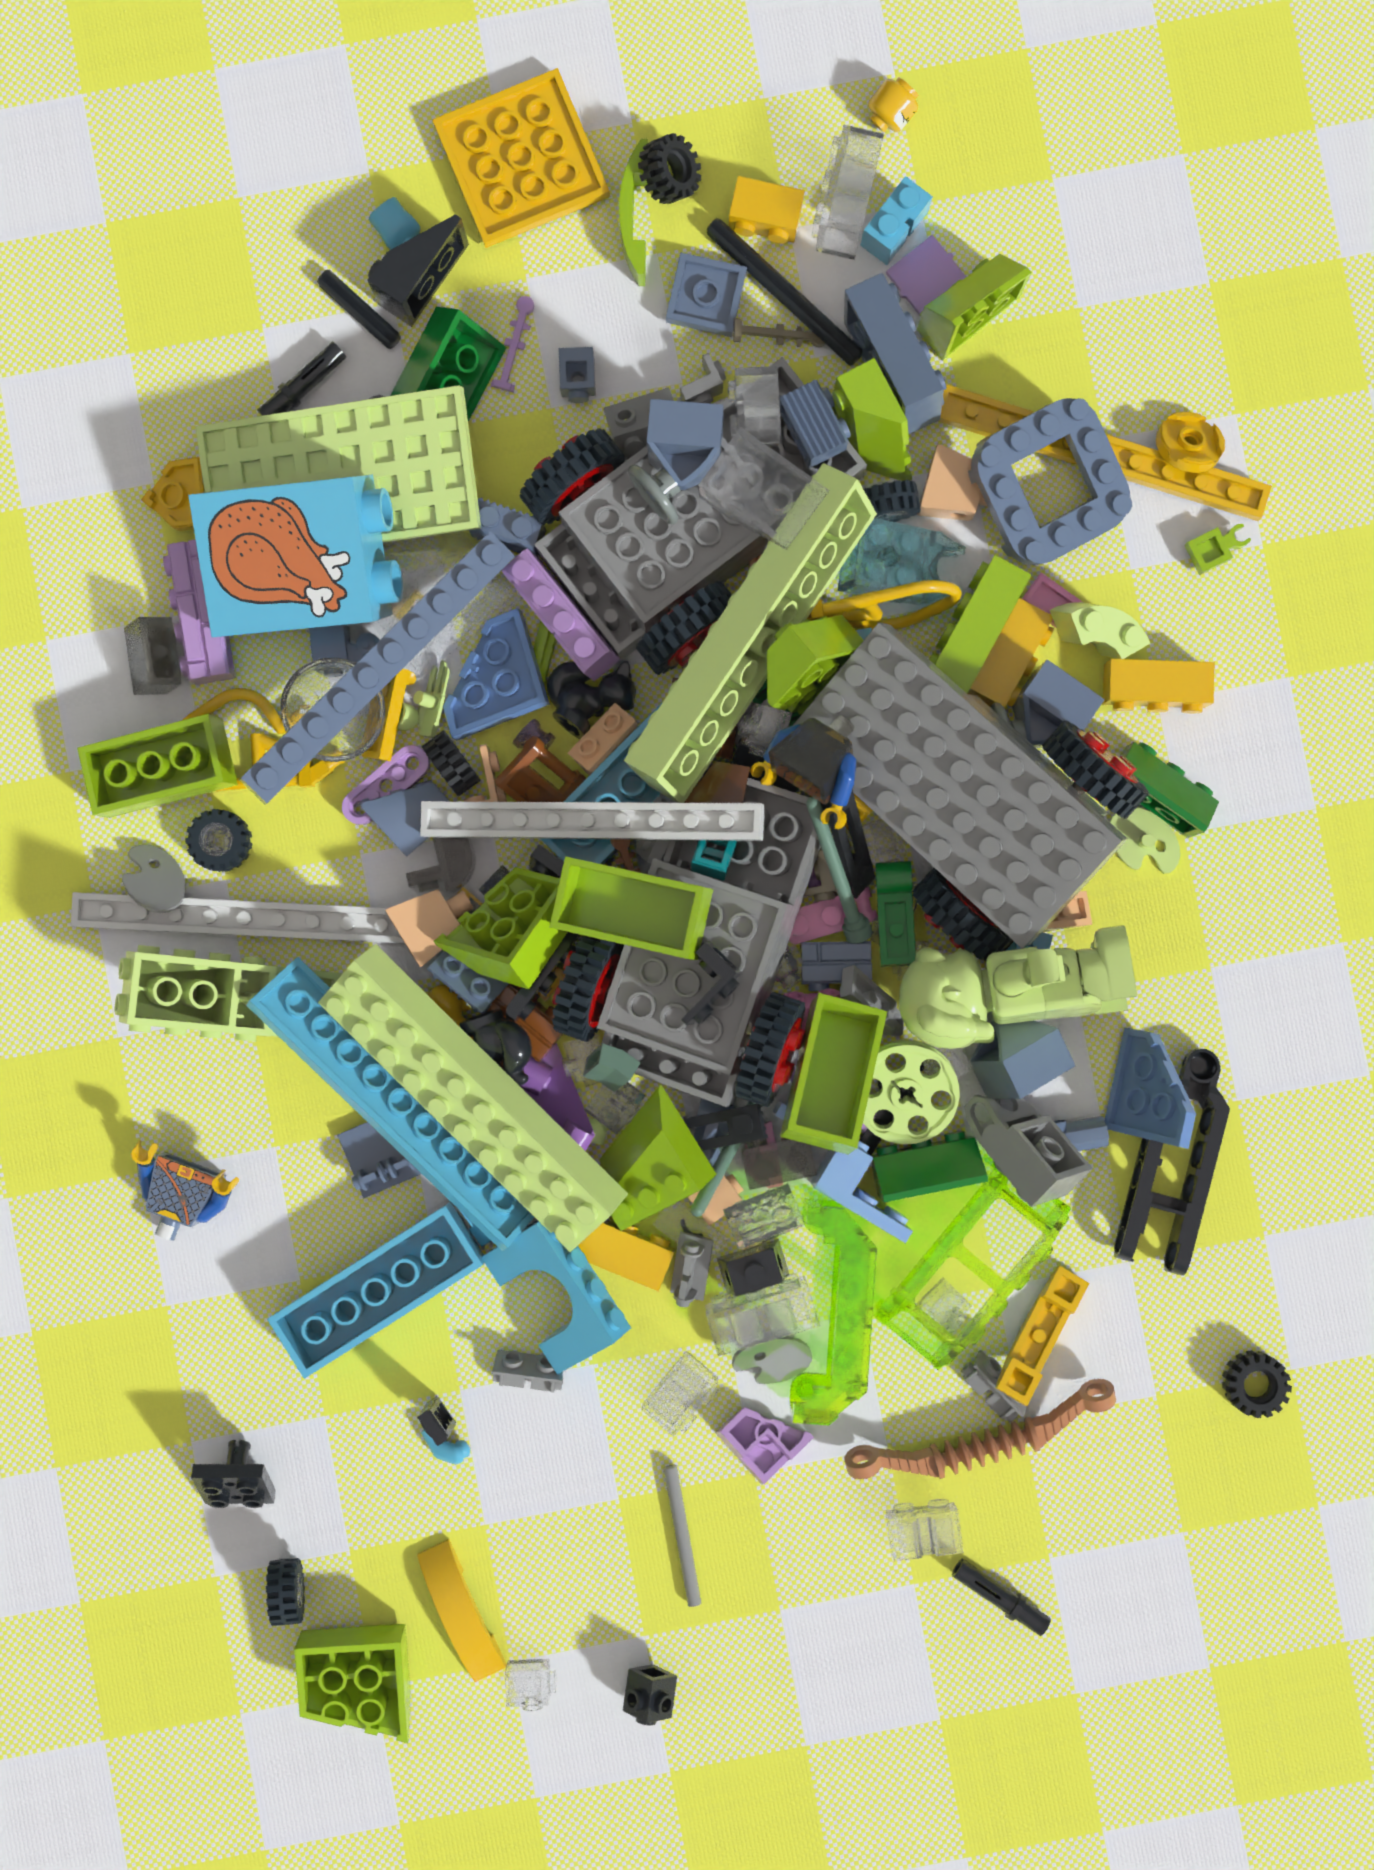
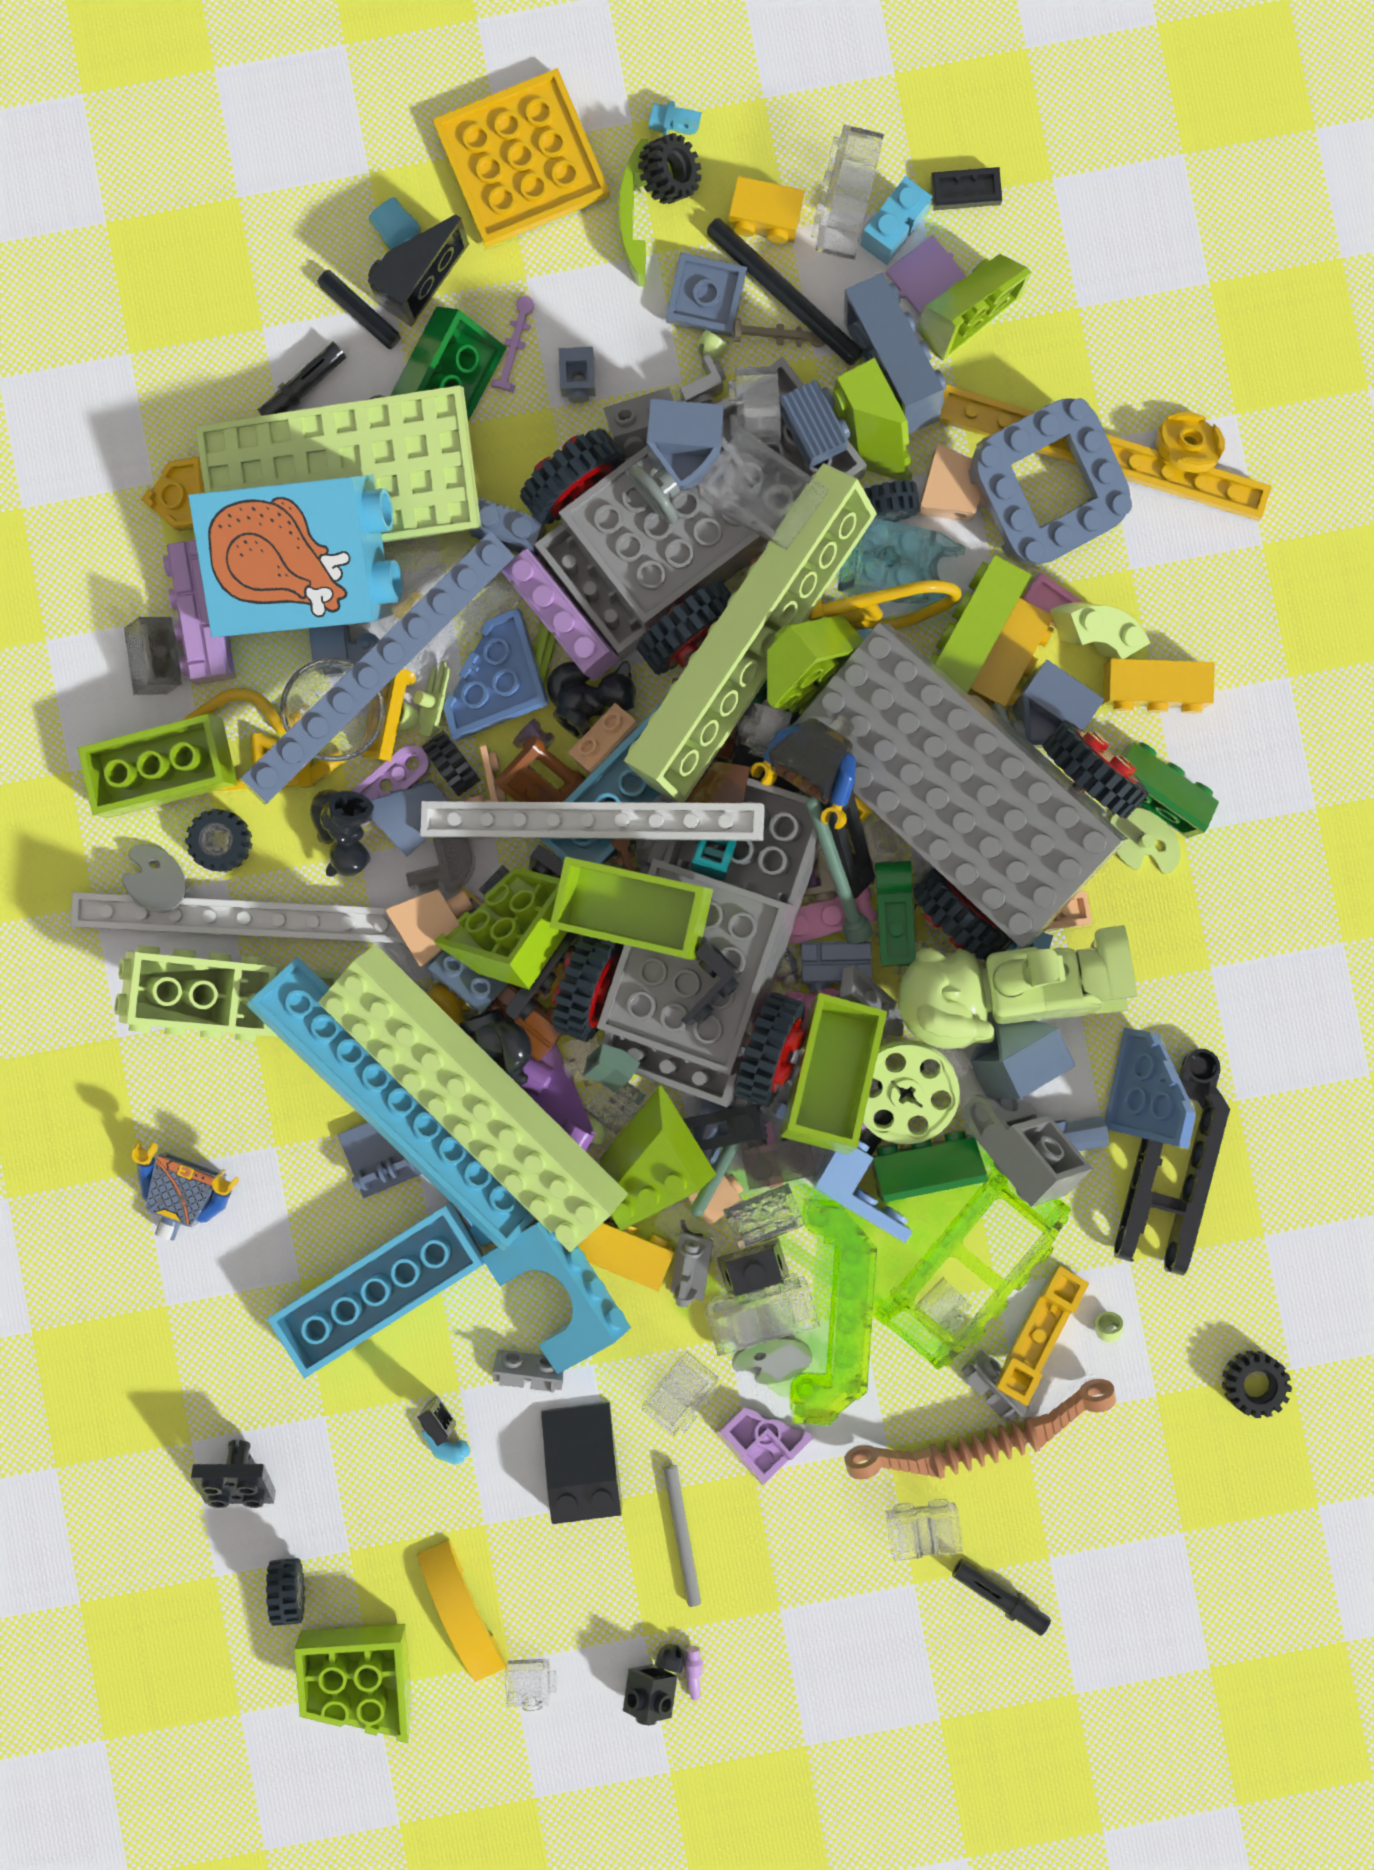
yellow head [868,77,919,133] -> none
lime plate [1184,524,1251,575] -> none
none -> black animal [310,789,374,877]
none -> black slope [541,1402,623,1524]
none -> medium azure piece [649,101,702,136]
none -> black hinge [655,1644,684,1673]
none -> lavender piece [684,1646,703,1700]
none -> yellowish green hinge [697,329,728,360]
none -> black plate [930,167,1002,211]
none -> yellowish green hinge [1095,1312,1123,1343]

